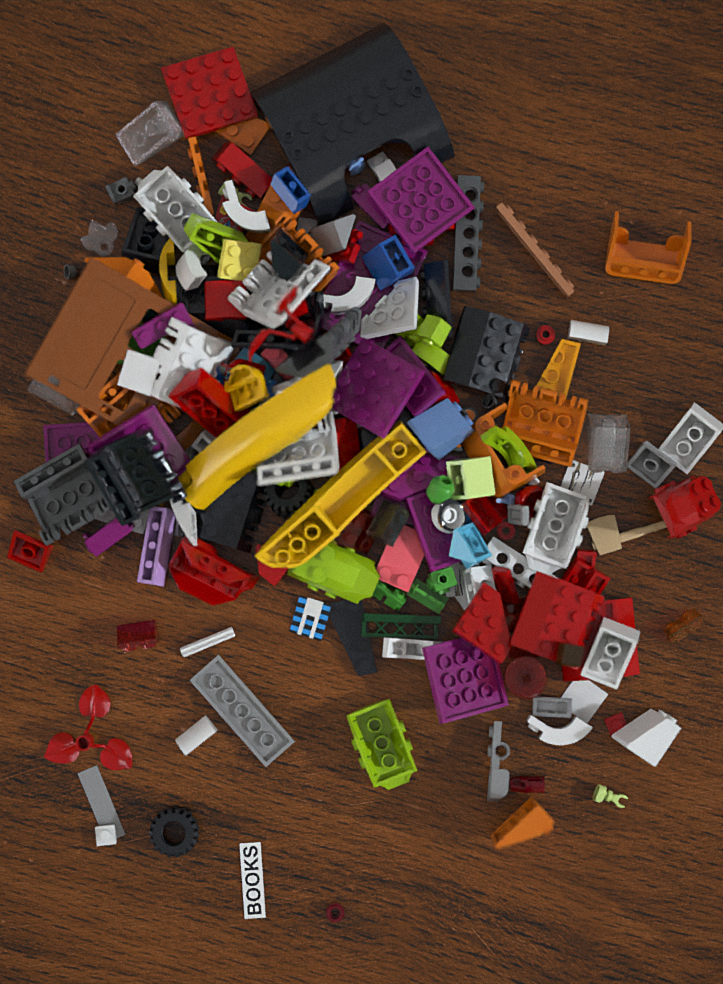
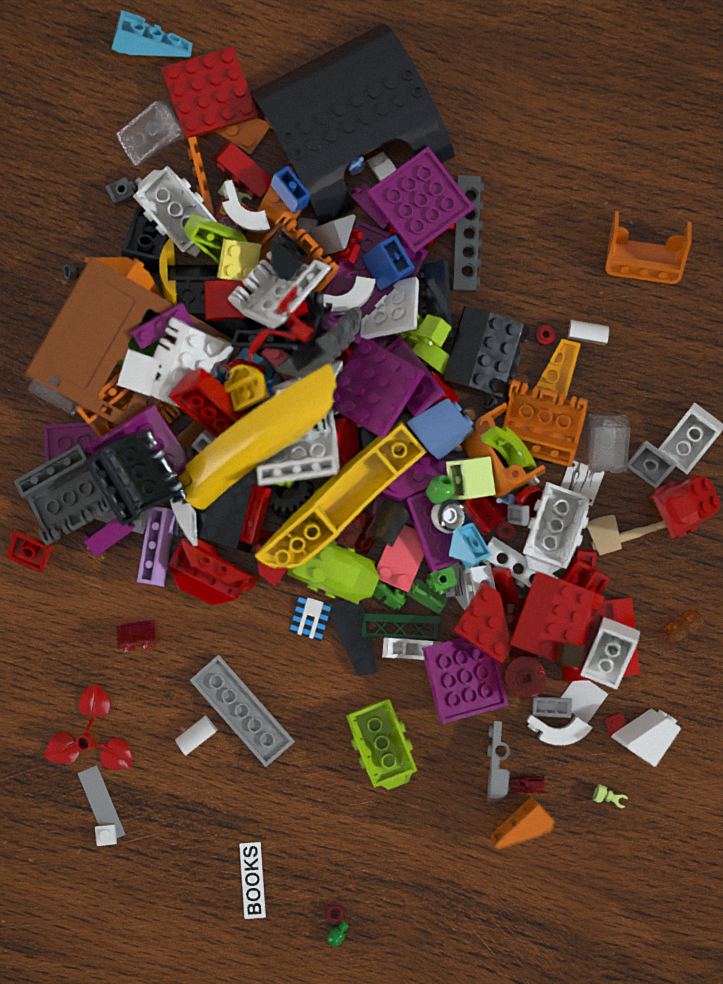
clear plate [81,221,118,256] -> none
black tyre [149,806,199,858] -> none
white arch [176,244,211,291] -> none
white axle [180,627,235,657] -> none
nougat plate [495,203,574,299] -> none
none -> medium azure wedge [112,10,193,57]
none -> red piece [240,484,274,545]
none -> green cylinder [327,921,349,947]

